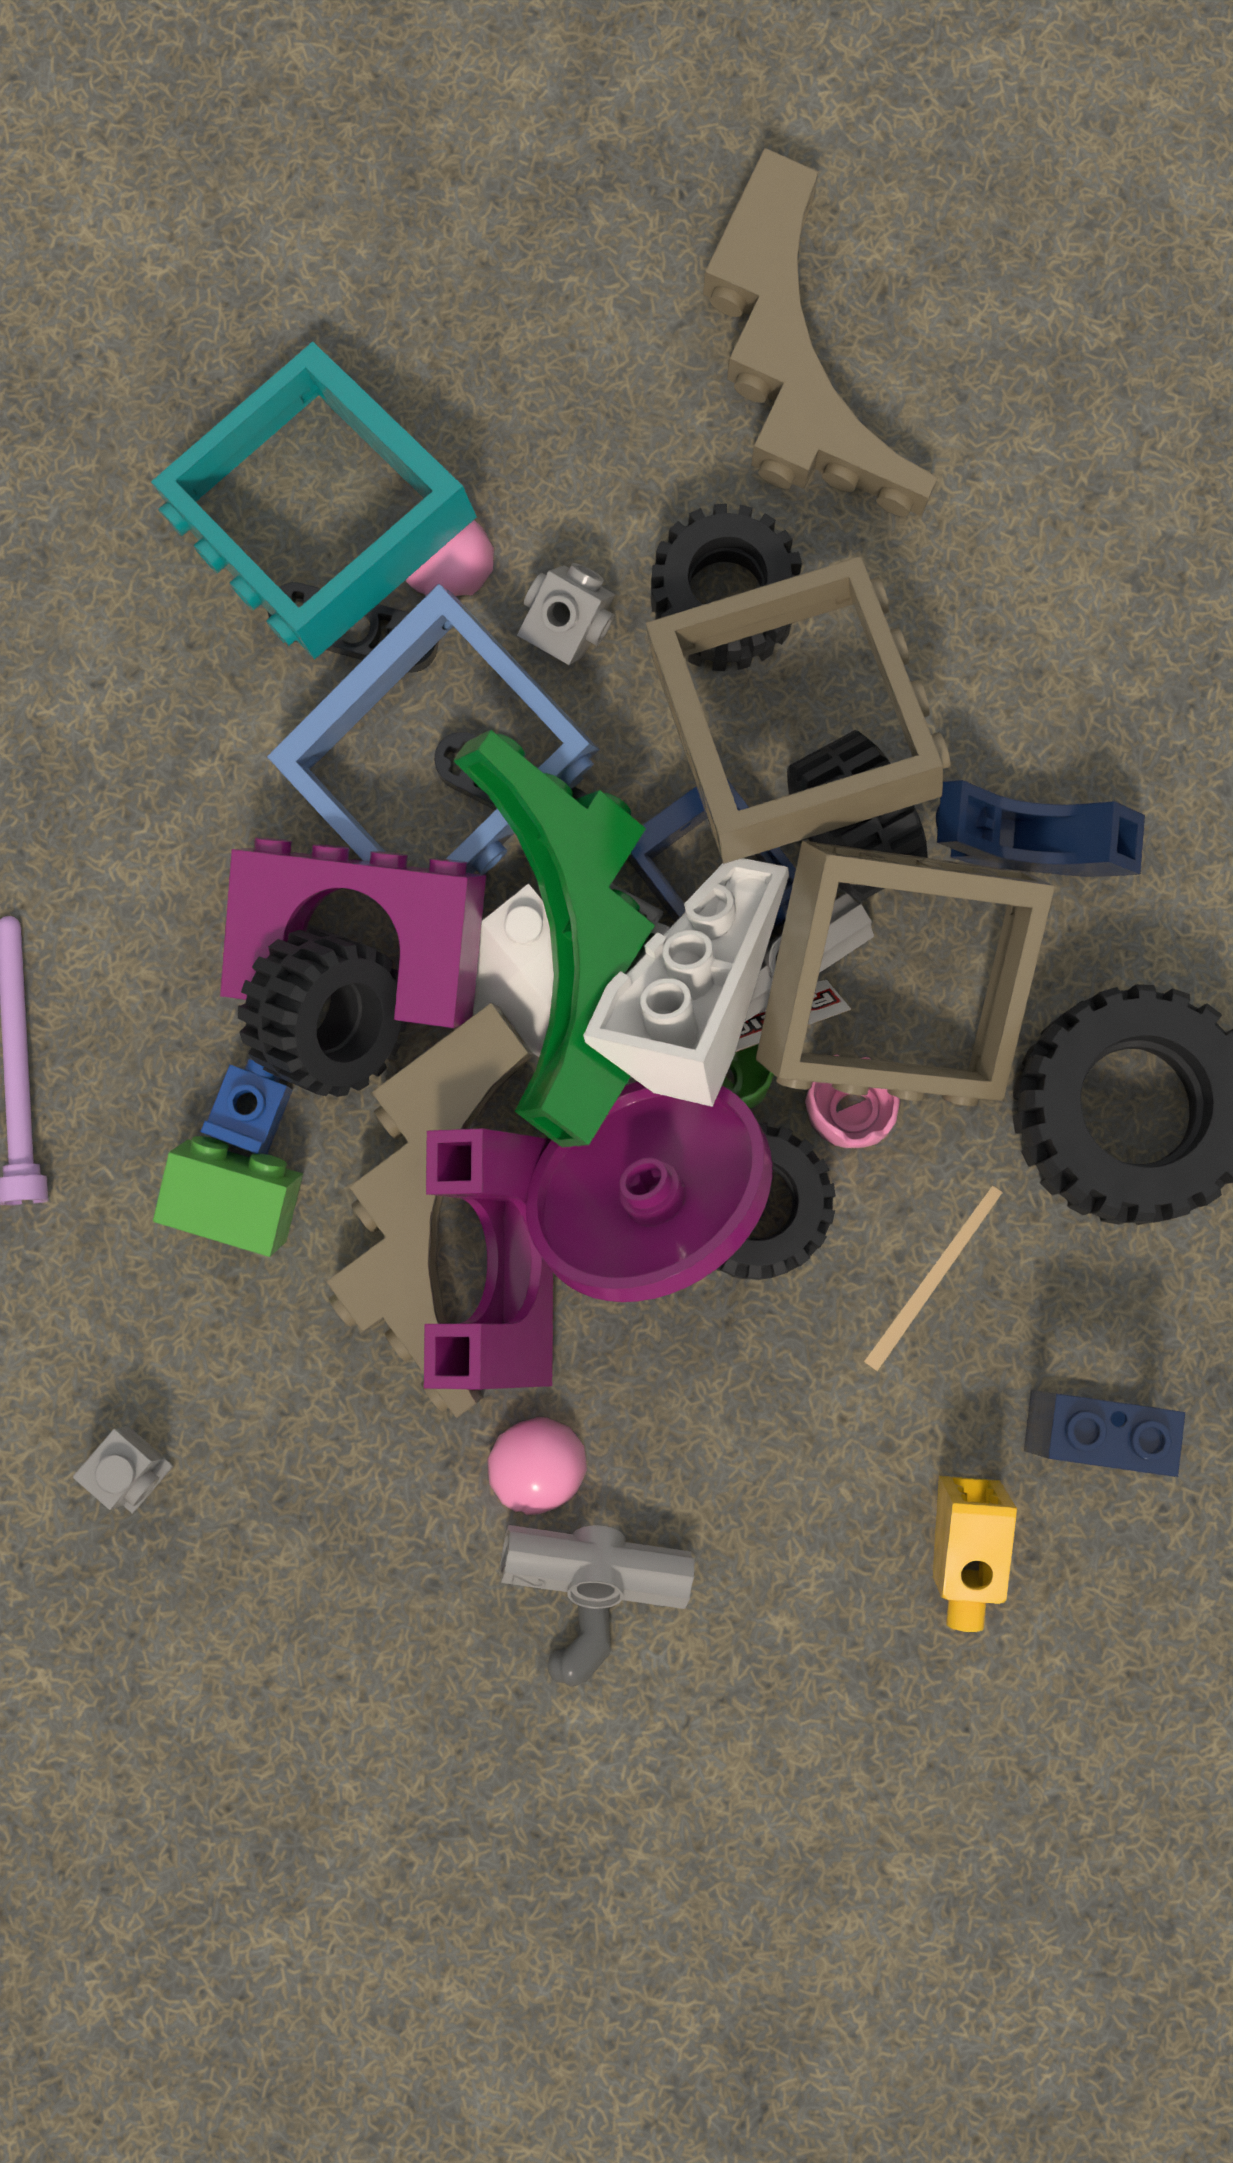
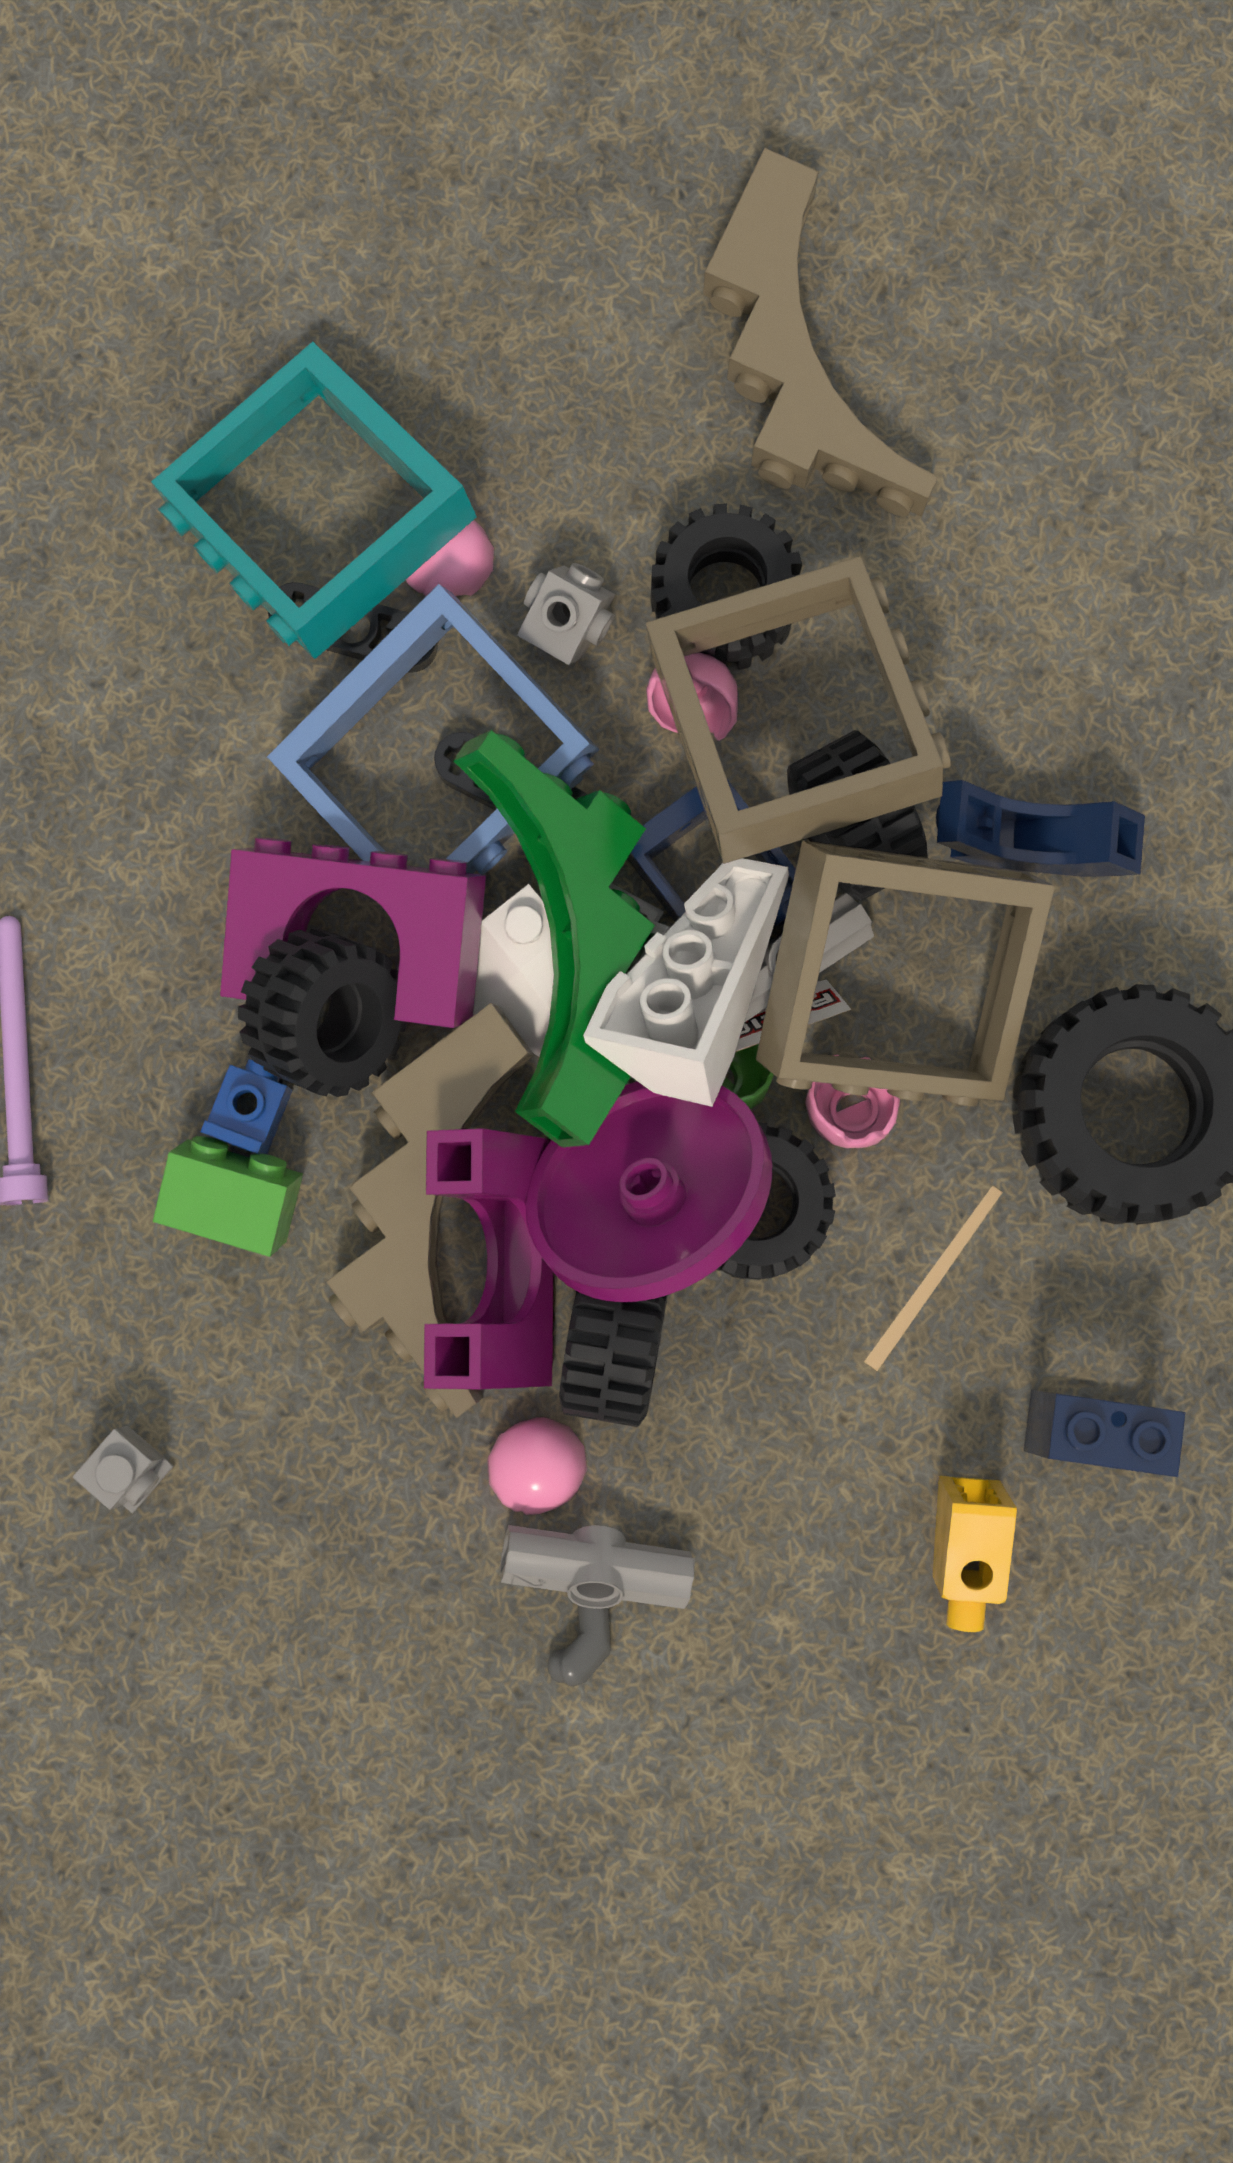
none -> black tyre [559,1291,668,1427]
none -> bright pink hair [646,653,738,741]

